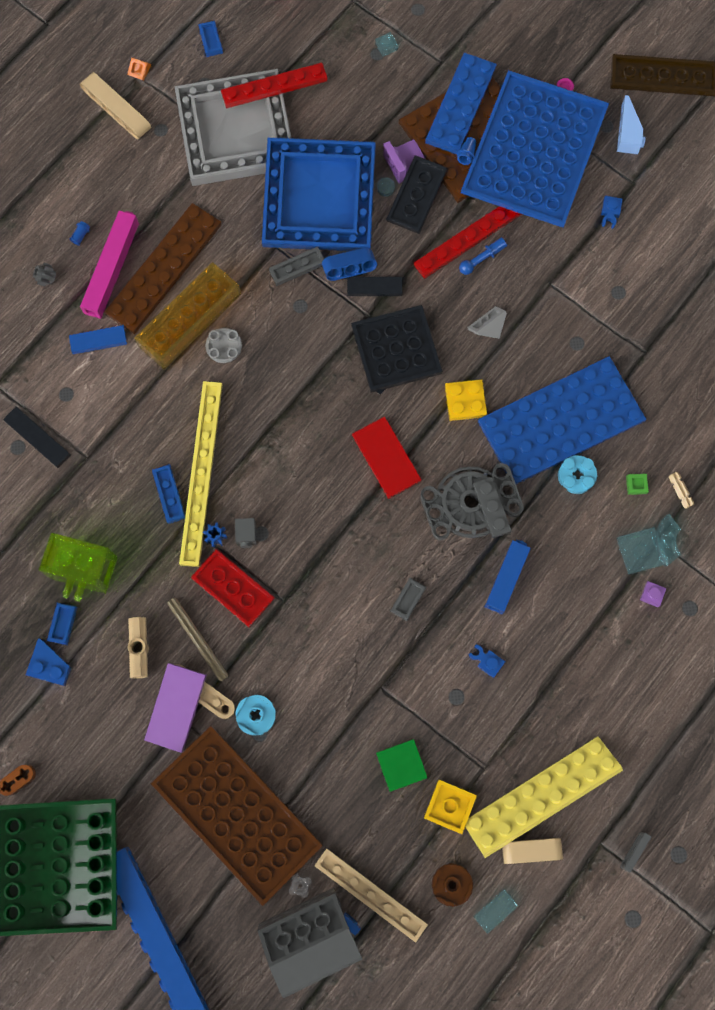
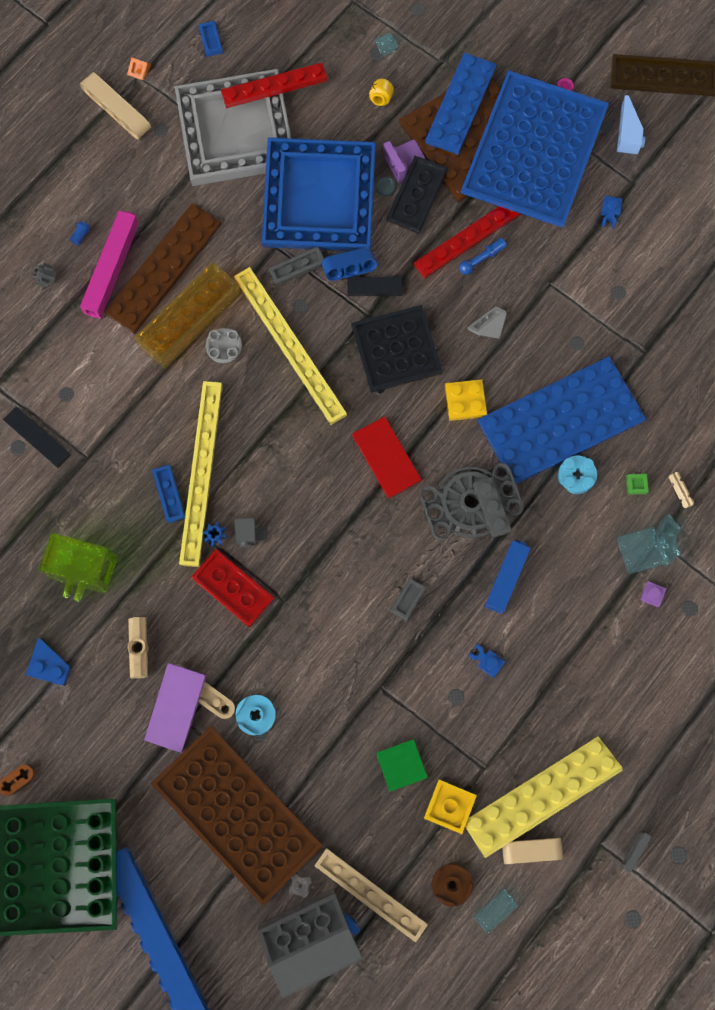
blue tile [47,603,77,645] -> none
blue tile [69,325,127,354] -> none
dark tan axle [167,598,228,681] -> none
blue cone [457,137,476,165] -> none
none -> light yellow plate [234,267,347,425]
none -> yellow head [369,79,394,106]

